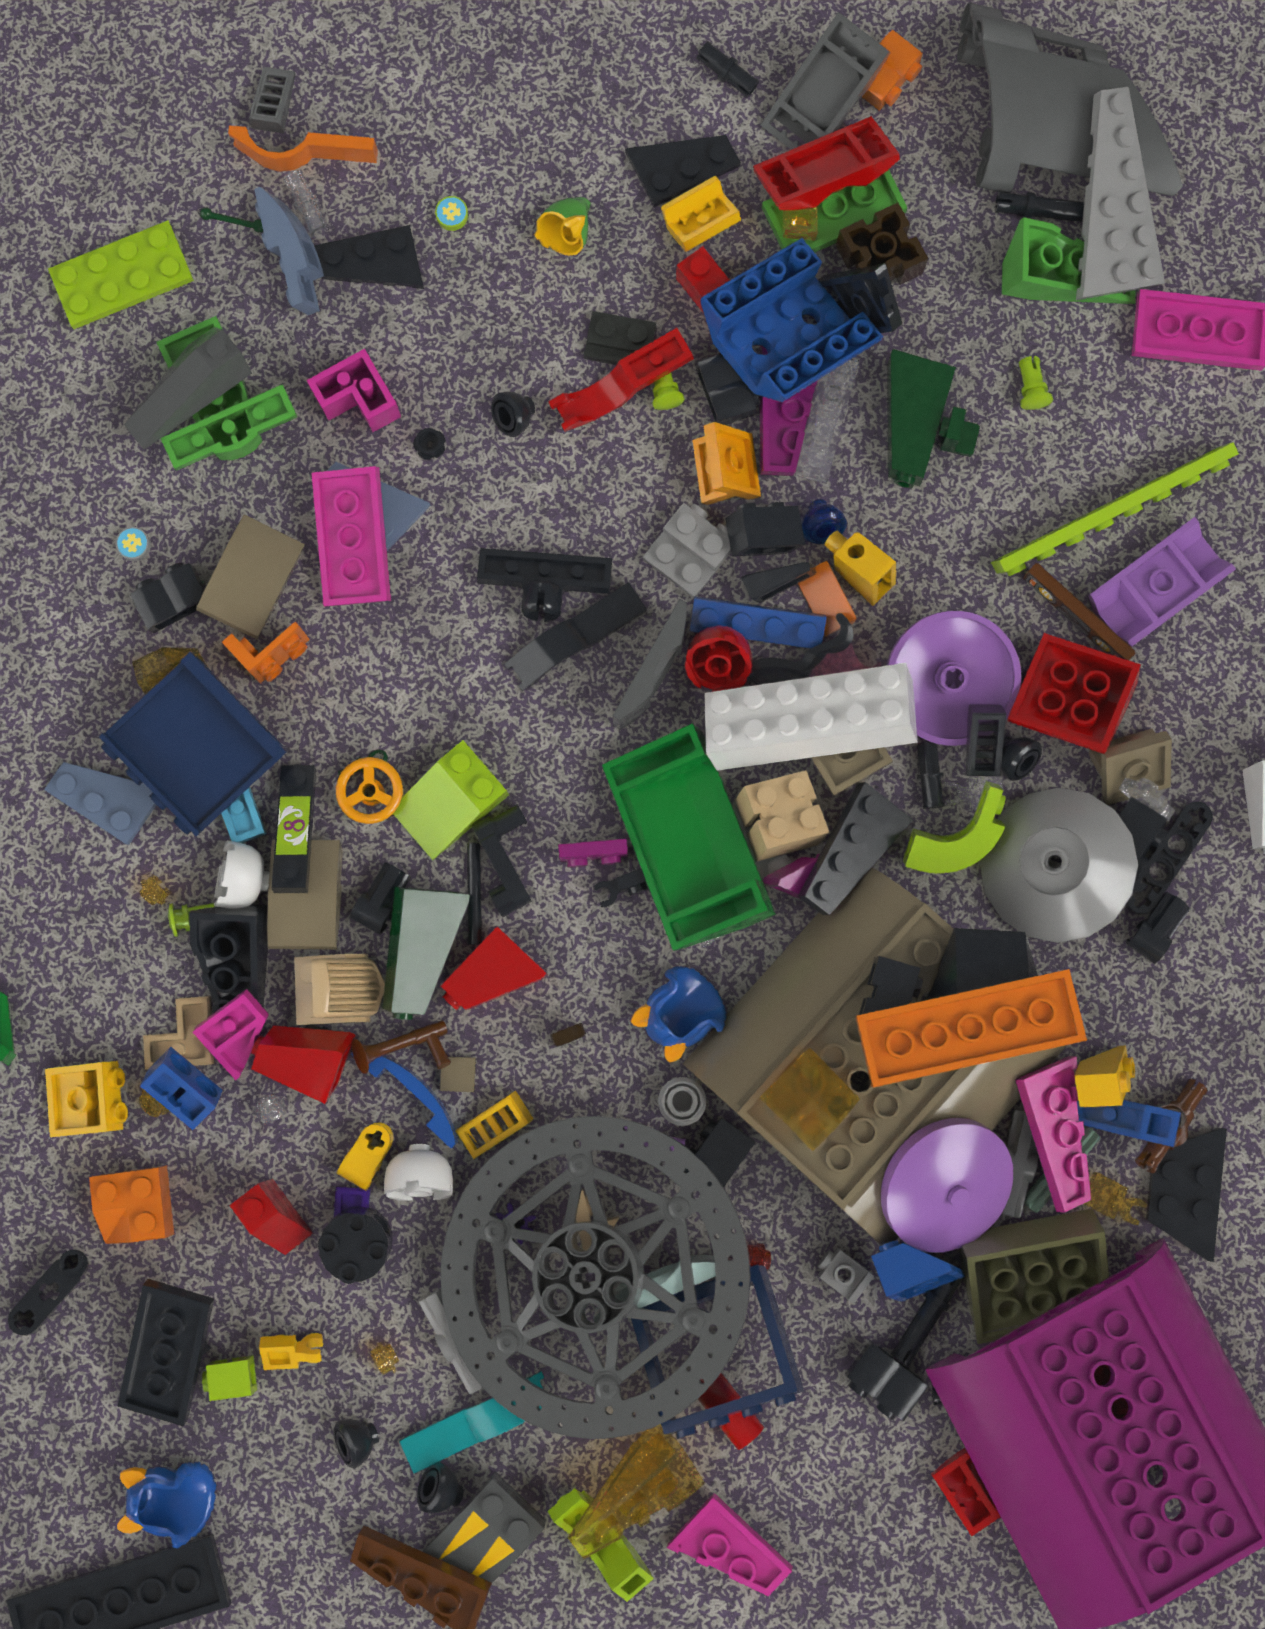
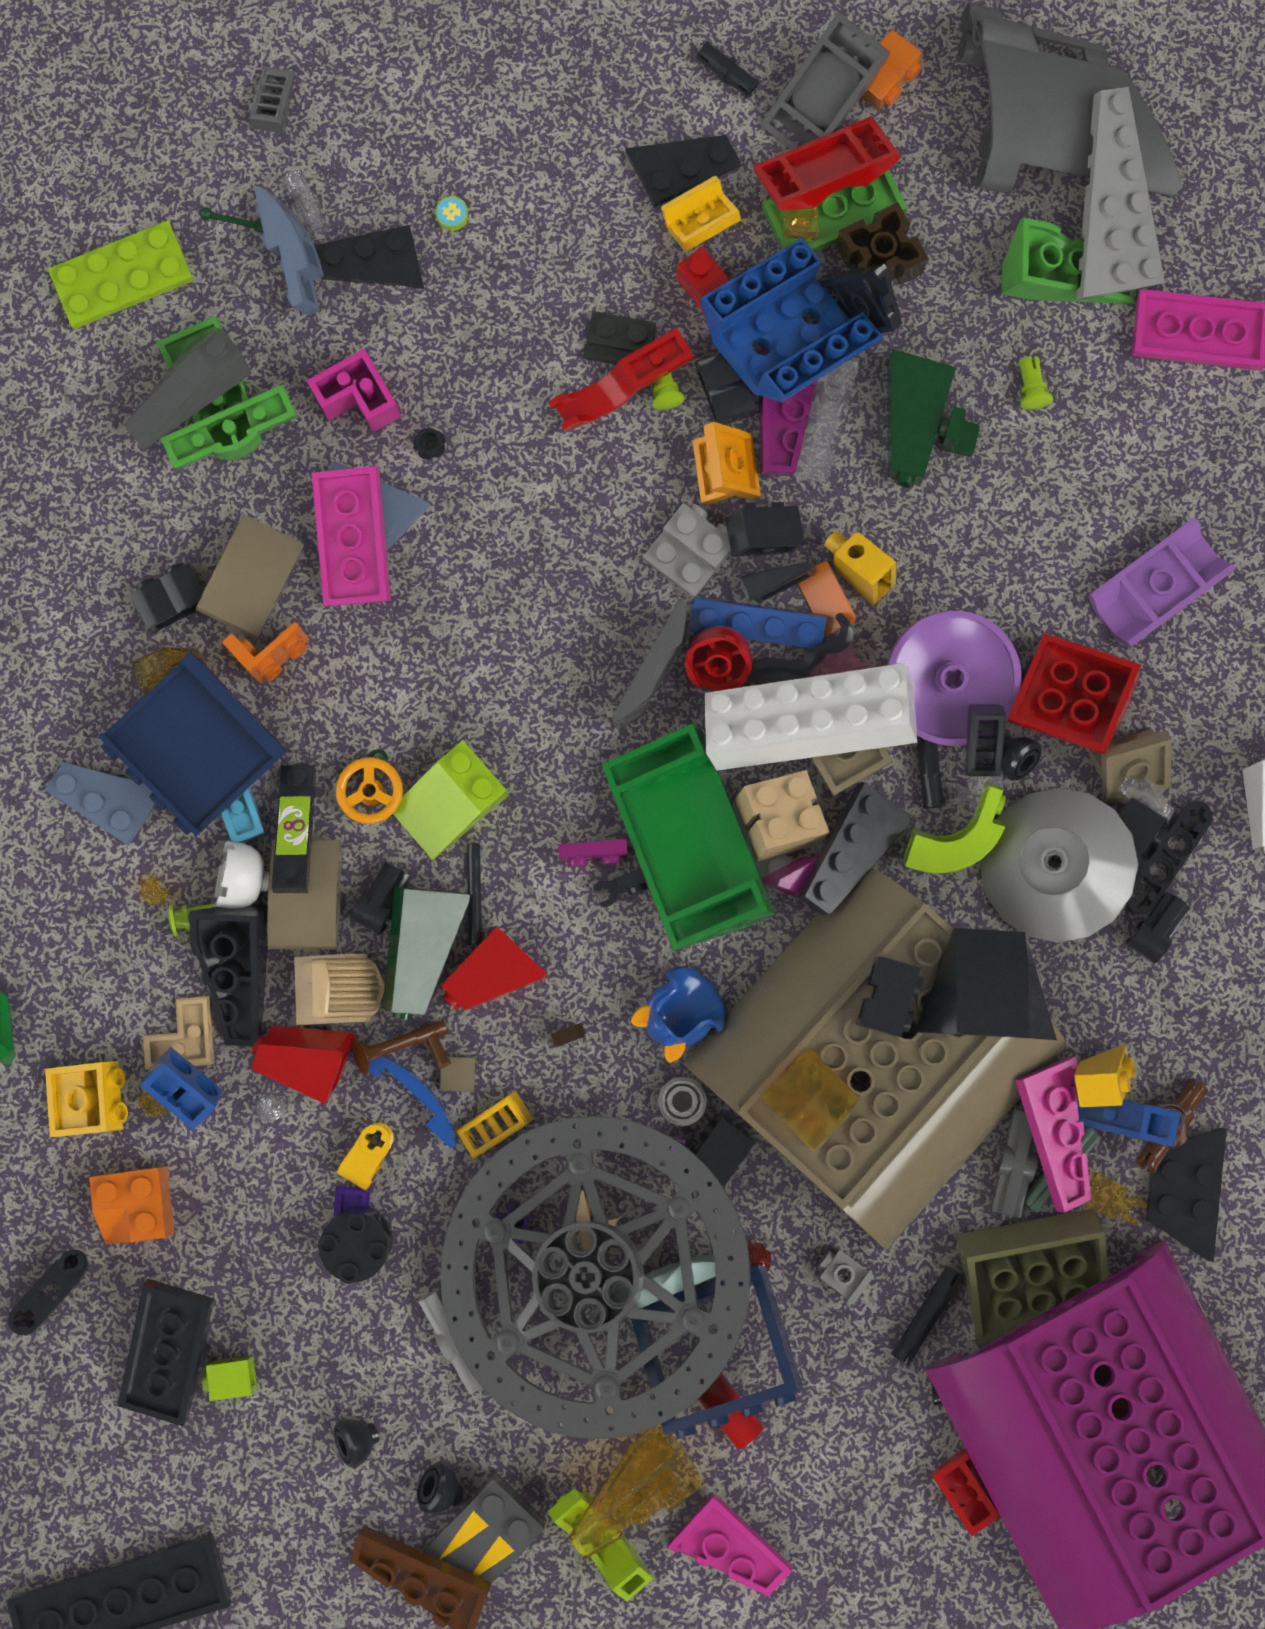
tile [116,527,151,561] -> none
blue hair [117,1462,216,1549] -> none
dark pink wing [192,989,269,1081] -> none
orange piece [228,125,378,172] -> none
red slope [229,1178,313,1255] -> none
yellow plate [259,1333,323,1370] -> none
clear yellow plate [369,1342,399,1376] -> none
white cylinder [384,1144,453,1201] -> none
teal piece [399,1371,544,1474] -> none
black beam [472,804,532,918] -> none
black plate [477,548,612,622] -> none
black brick [491,392,535,437] -> none
black piece [504,582,647,692] -> none
yellow hat [533,197,591,256] -> none
clear blue brick [802,499,848,544] -> none
black brick [846,1340,929,1421] -> none
orange plate [855,969,1087,1088] -> none
blue slope [871,1240,965,1302] -> none
medium lavender dish [881,1118,1013,1253] -> none
lime plate [991,442,1239,576] -> none
black pin [995,191,1084,222] -> none
reddish brown tile [1023,563,1135,660] -> none

